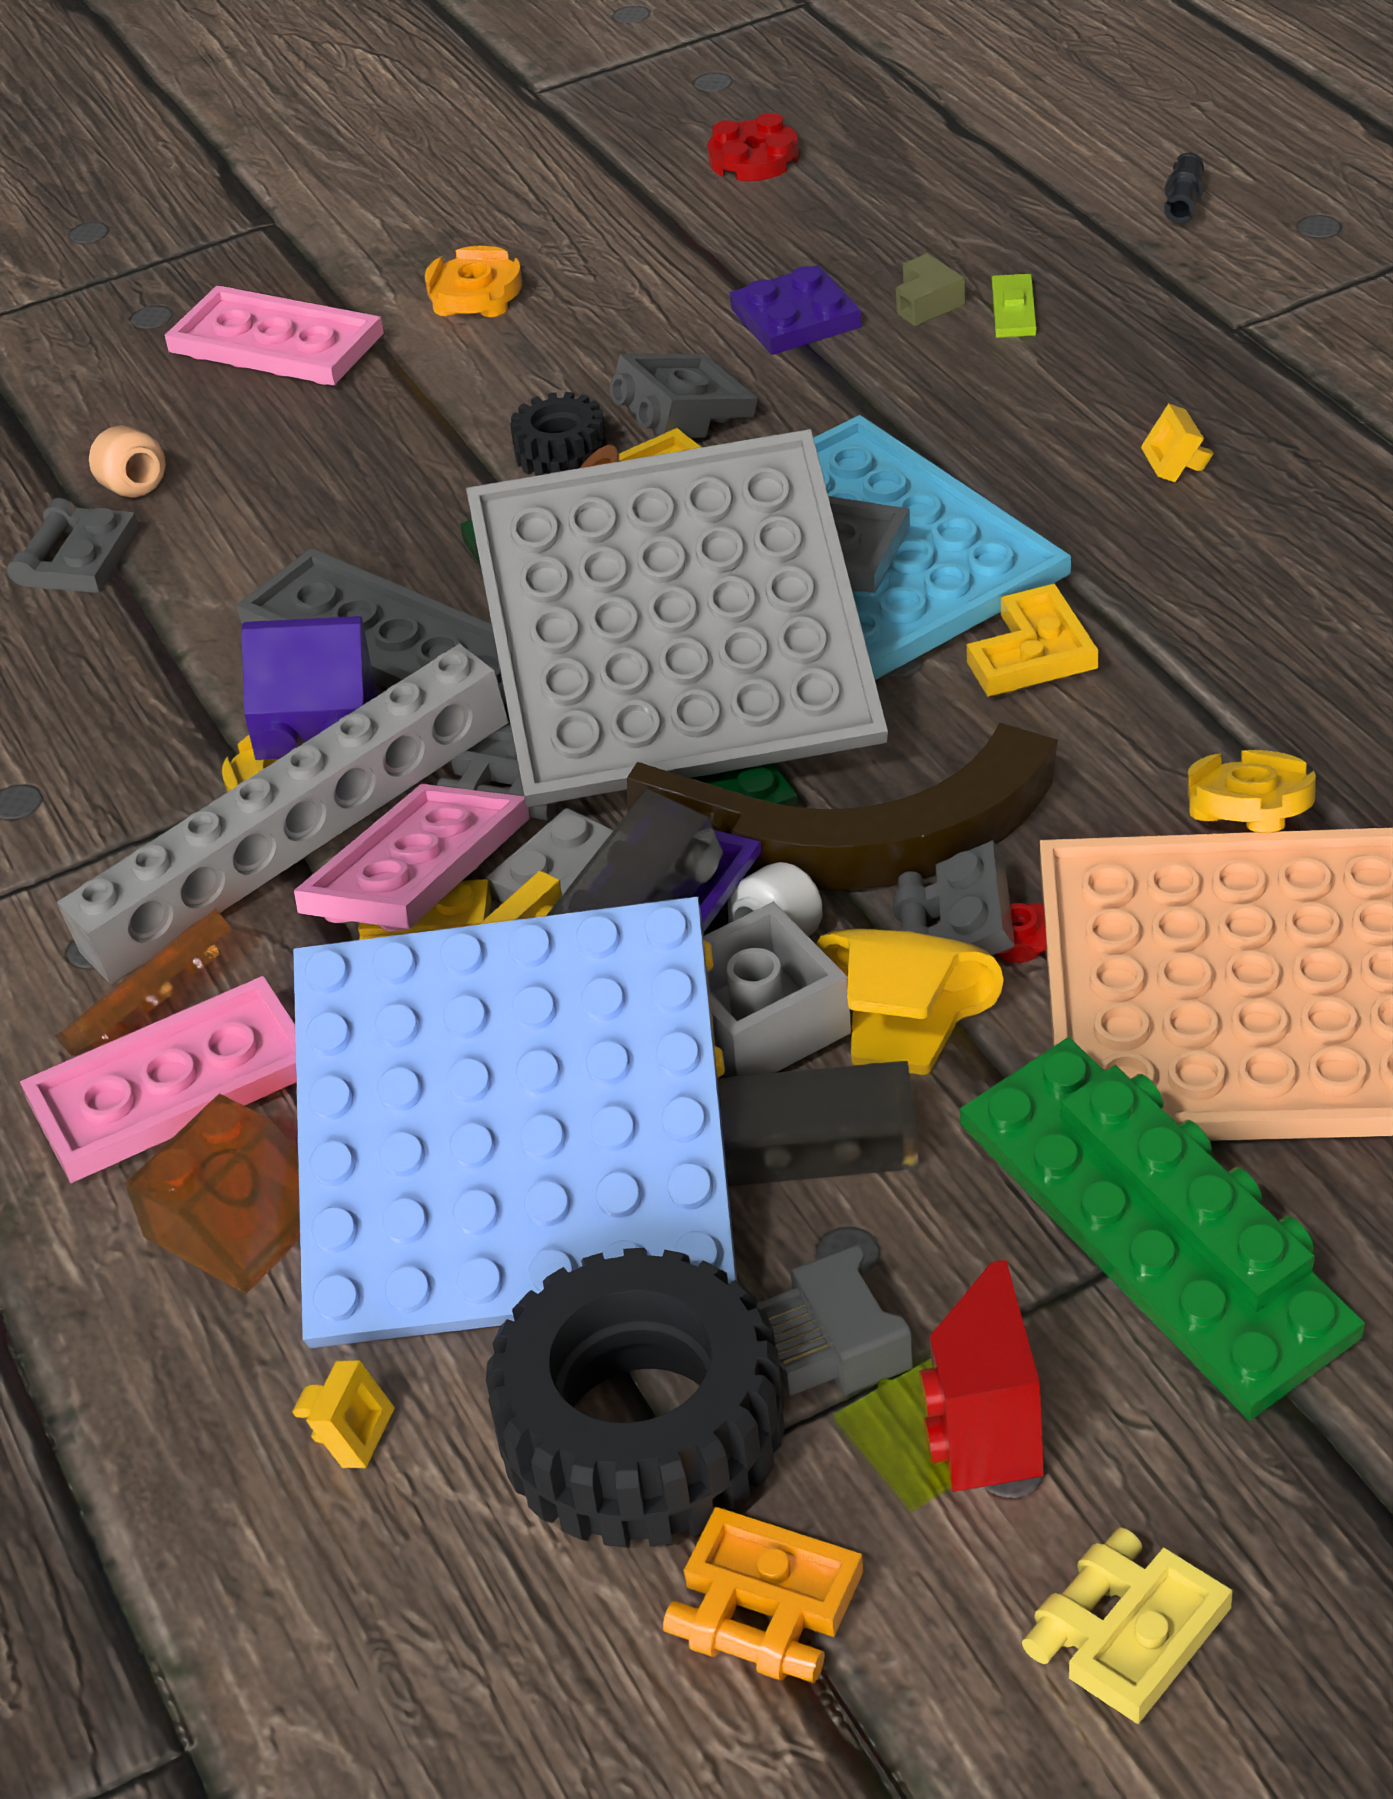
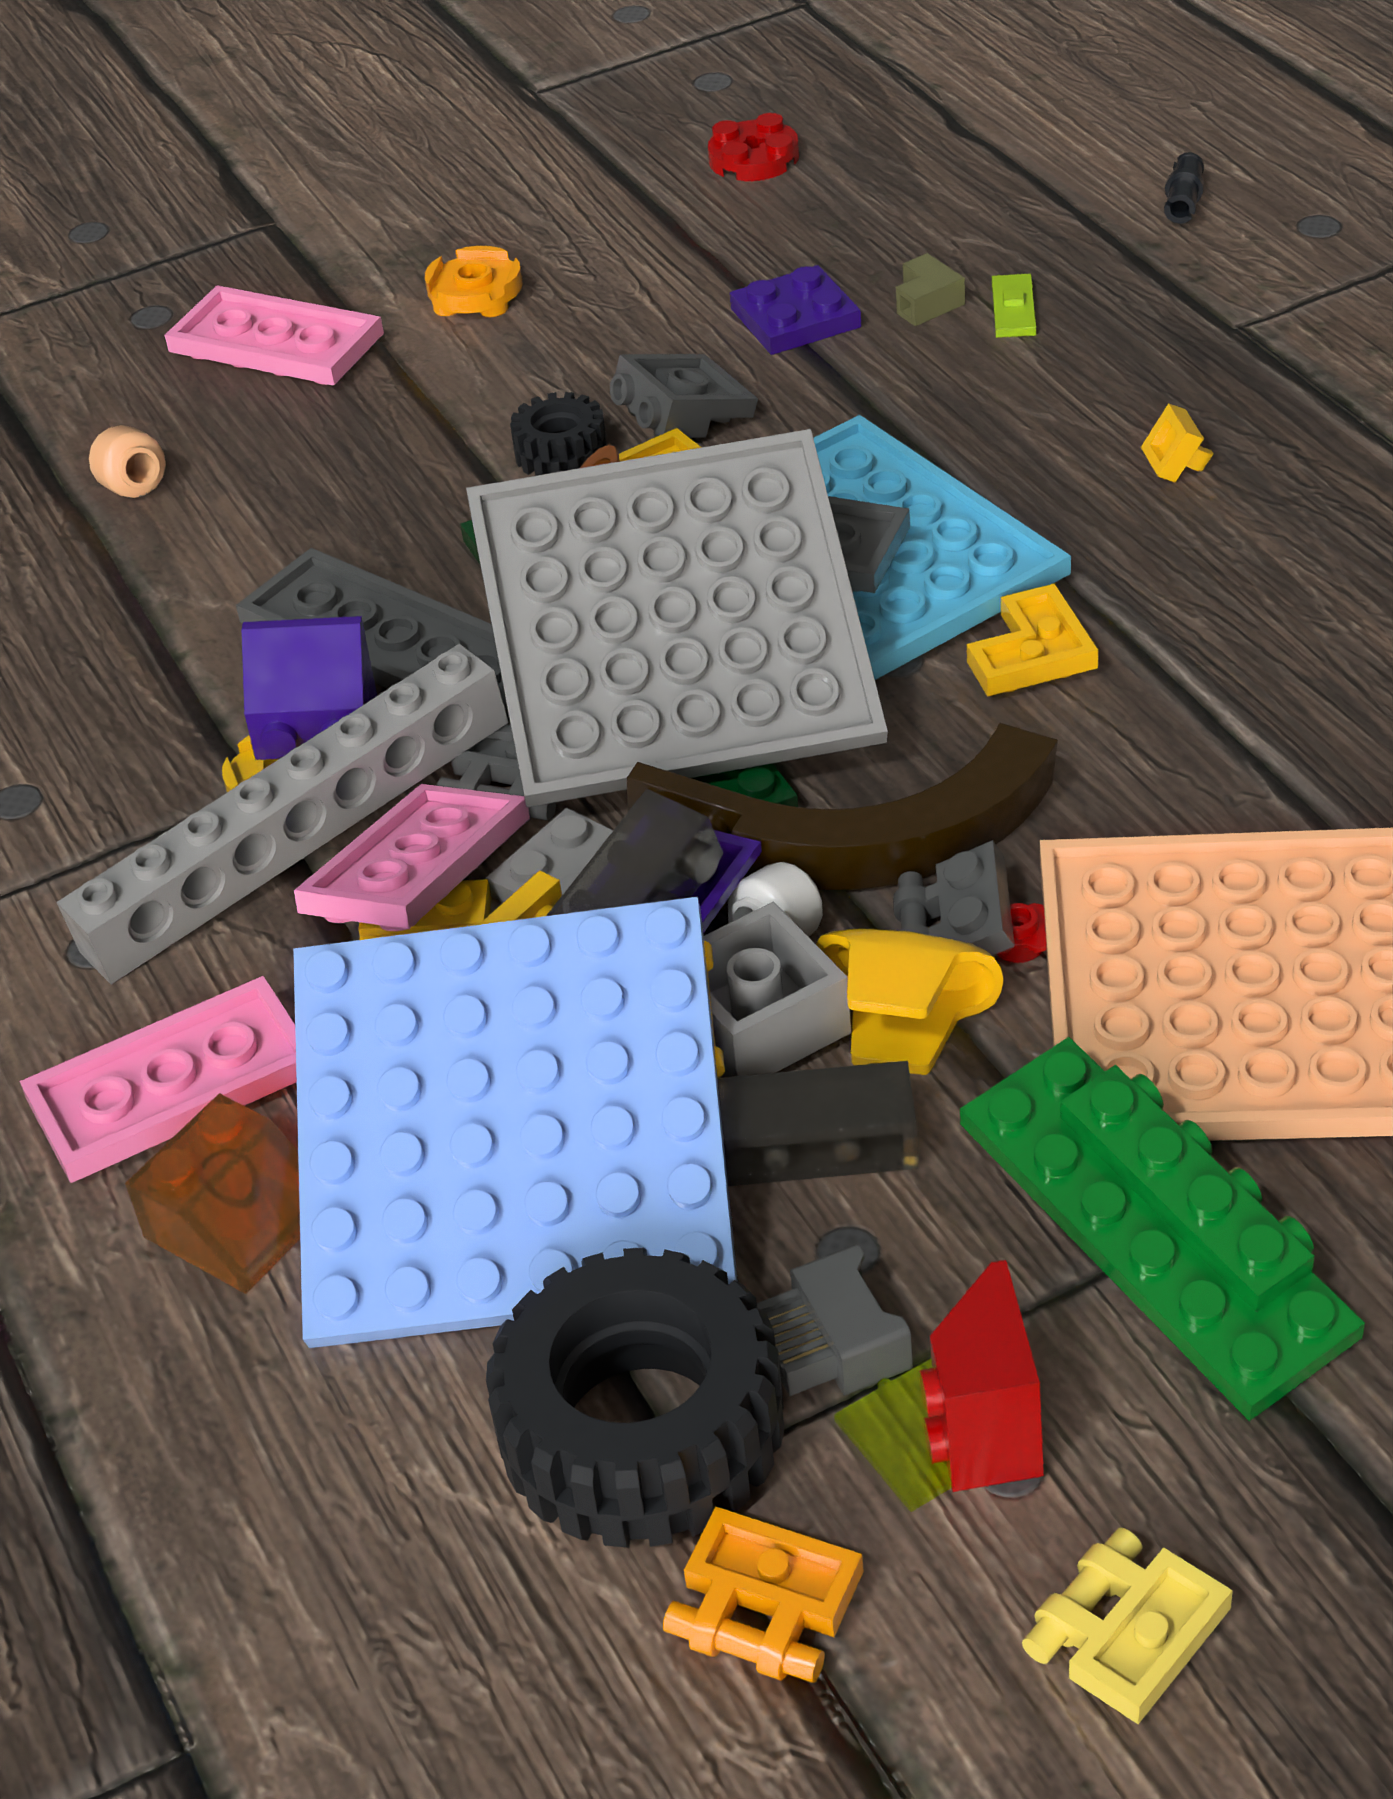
dark grey plate [7,498,140,593] -> none
clear orange plate [55,909,232,1056] -> none
yellow tile [292,1360,395,1468] -> none
yellow plate [1187,750,1316,833] -> none

